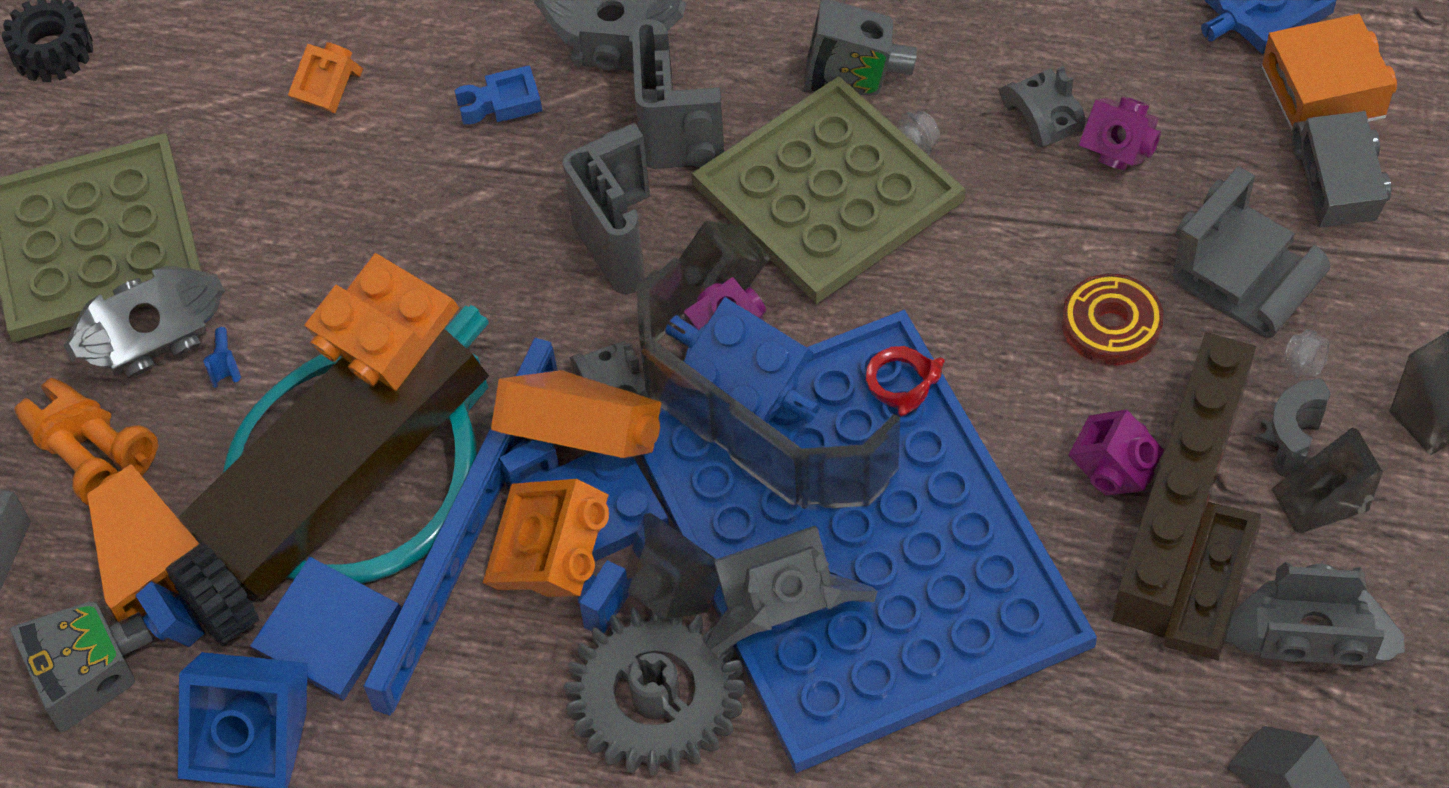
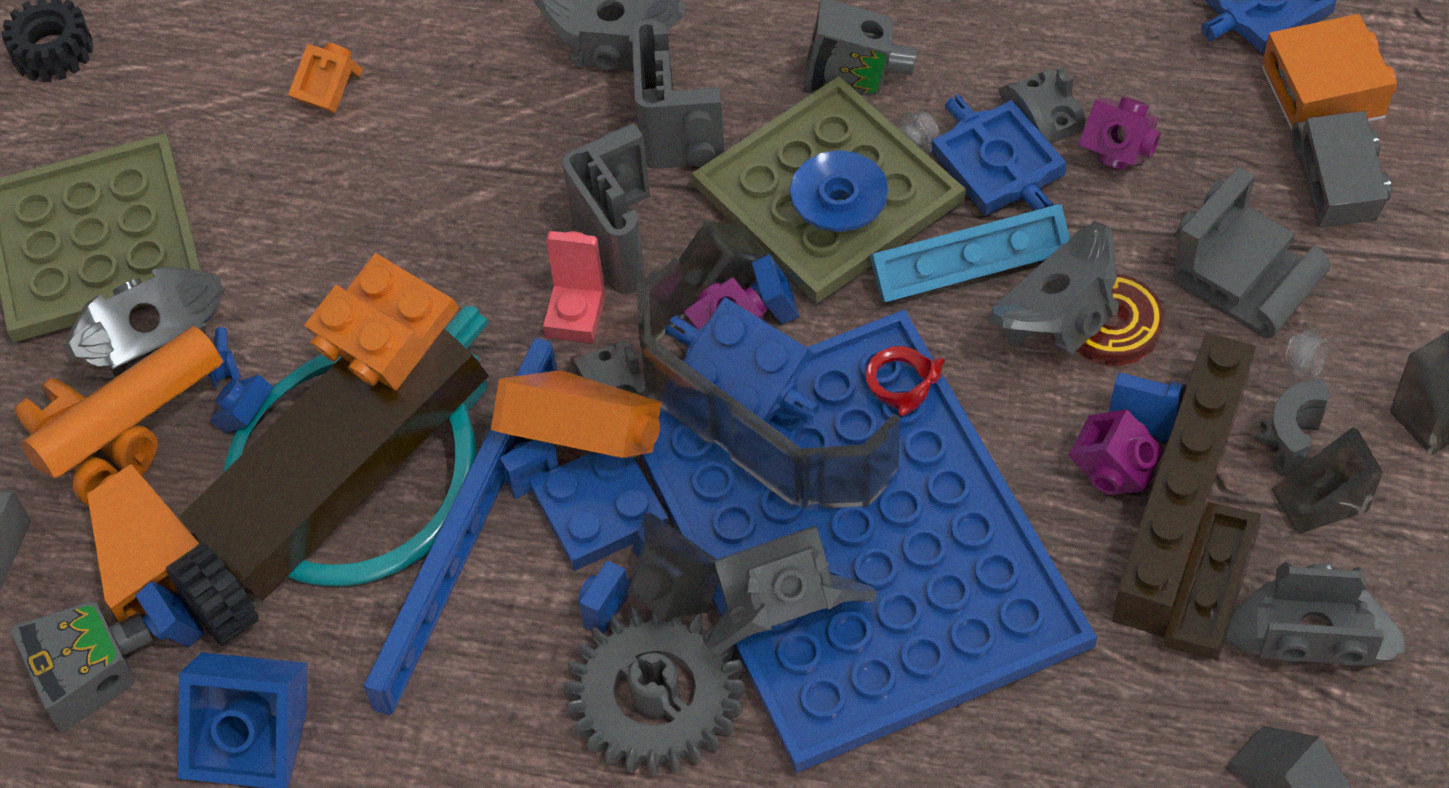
blue tile [250,557,401,701] -> none
blue plate [454,65,542,124] -> none
orange plate [482,479,609,597] -> none
none -> orange brick [21,326,223,478]
none -> blue plate [210,374,273,433]
none -> coral bracket [543,231,606,344]
none -> blue plate [751,254,800,325]
none -> blue dish [790,150,889,232]
none -> dark azure plate [869,204,1070,303]
none -> blue plate [931,95,1067,216]
none -> dark grey piece [989,221,1119,356]
none -> blue tile [1109,372,1187,443]

